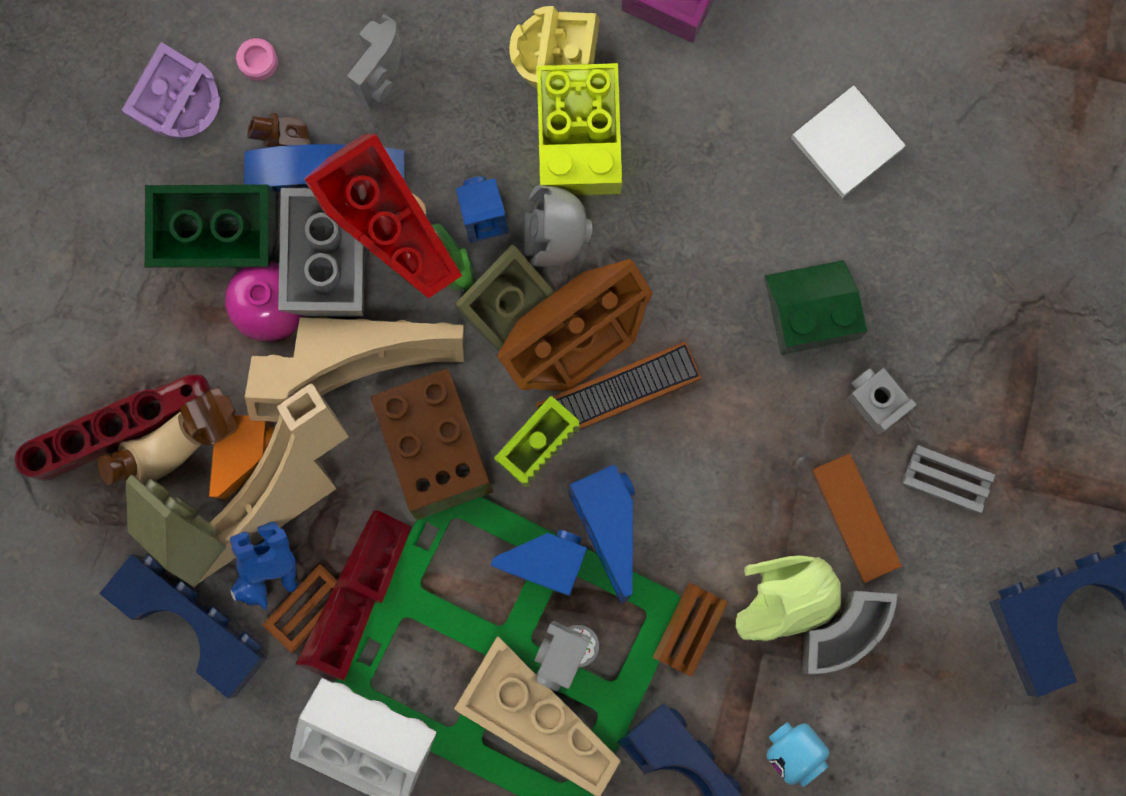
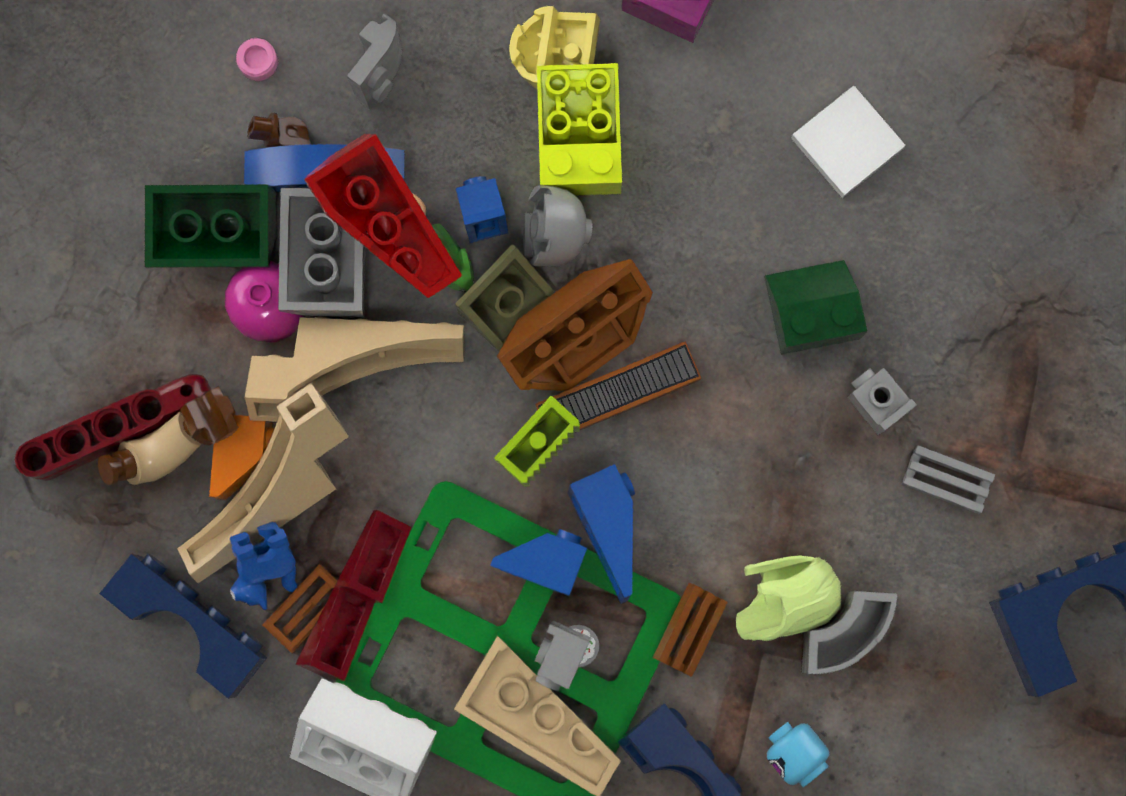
lavender slope [120,42,220,139] -> none
olive slope [126,474,226,587] -> none
reddish brown piece [370,368,494,521] -> none
dark orange tile [811,453,902,584] -> none

